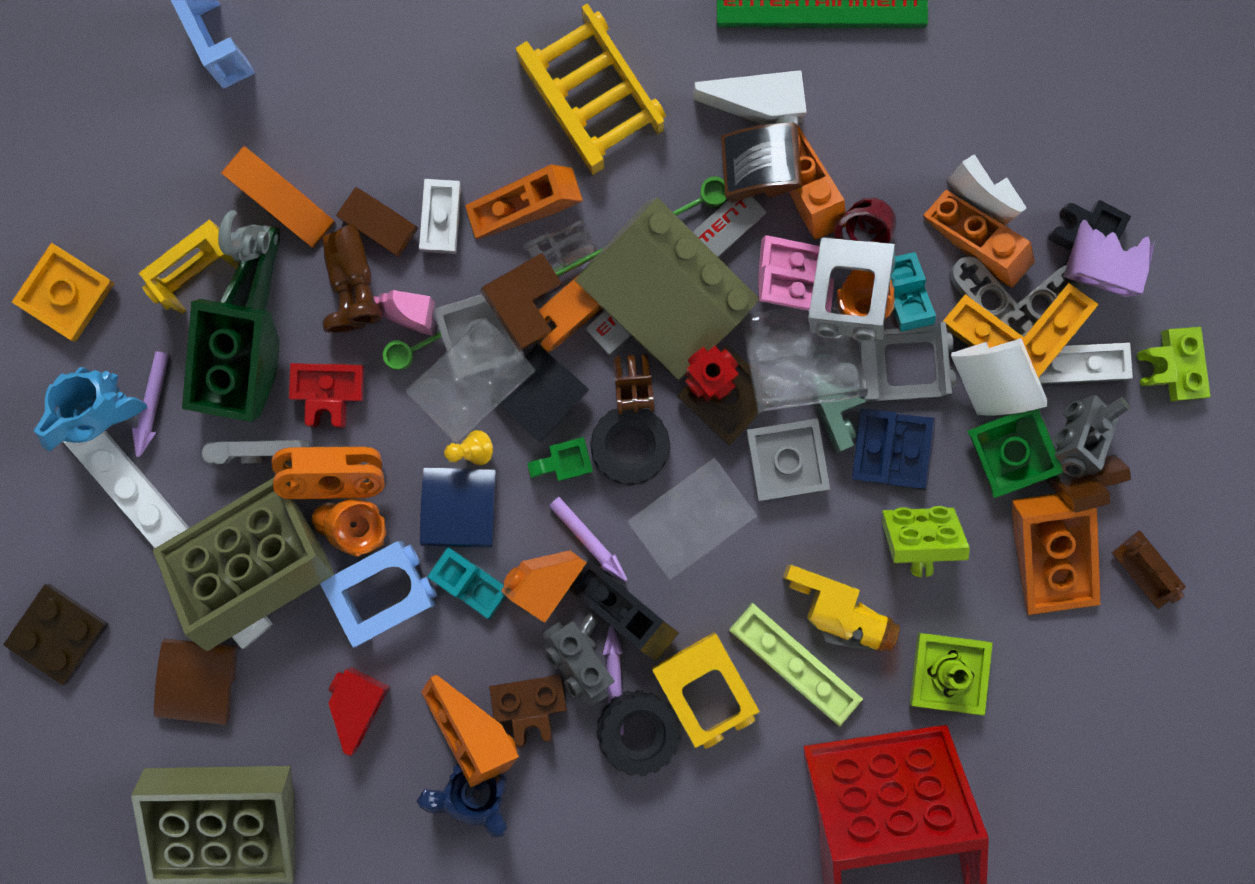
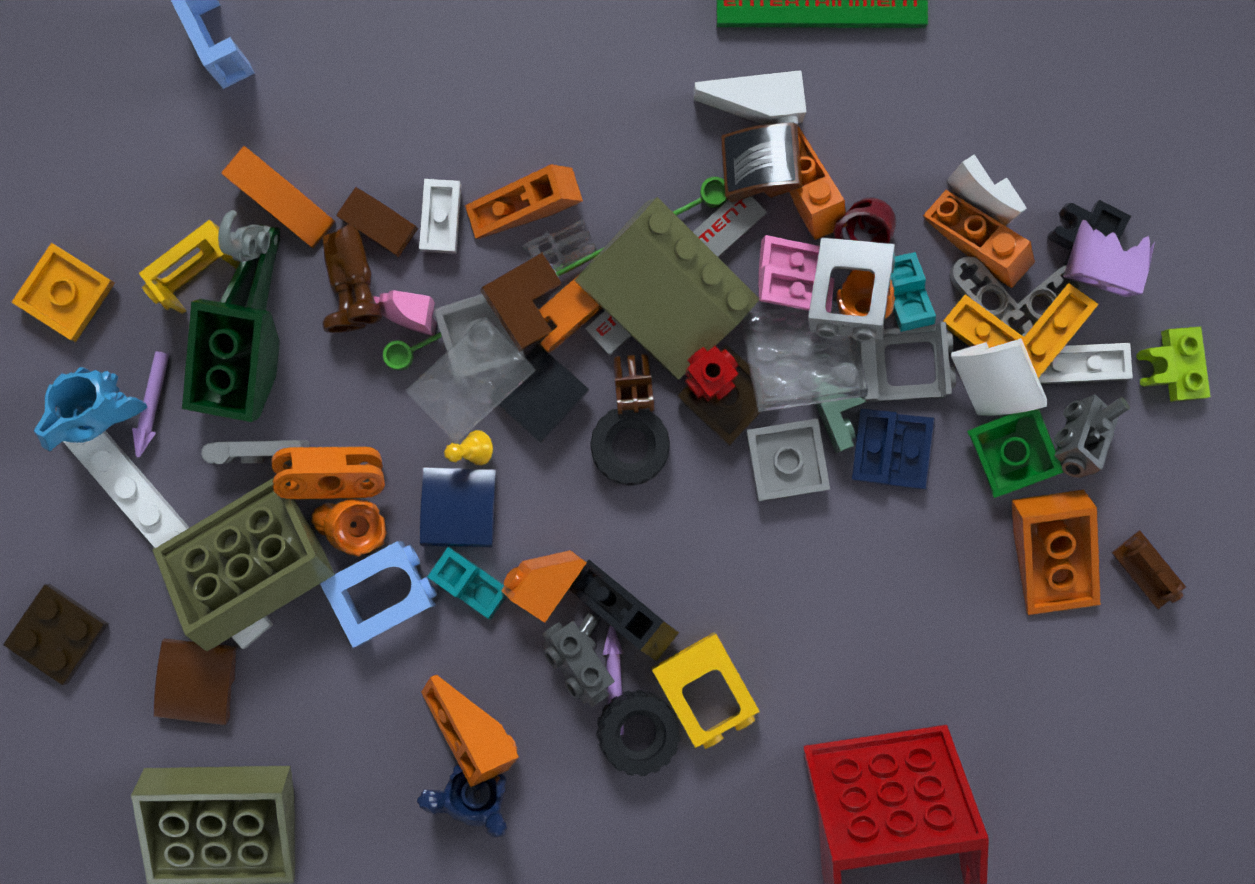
red plate [289,363,365,429] -> none
red slope [328,667,390,756] -> none
reddish brown plate [489,674,567,748] -> none
yellow fence [515,3,666,175] -> none
green plate [527,437,593,482] -> none
lavender piece [549,497,627,582] -> none
clear plate [627,457,757,580] -> none
yellowish green tile [729,603,863,727] -> none
yellow plate [783,565,900,652] -> none
lime plate [882,506,970,577] -> none
lime plate [909,632,993,716] -> none
reddish brown tile [1047,455,1131,512] -> none

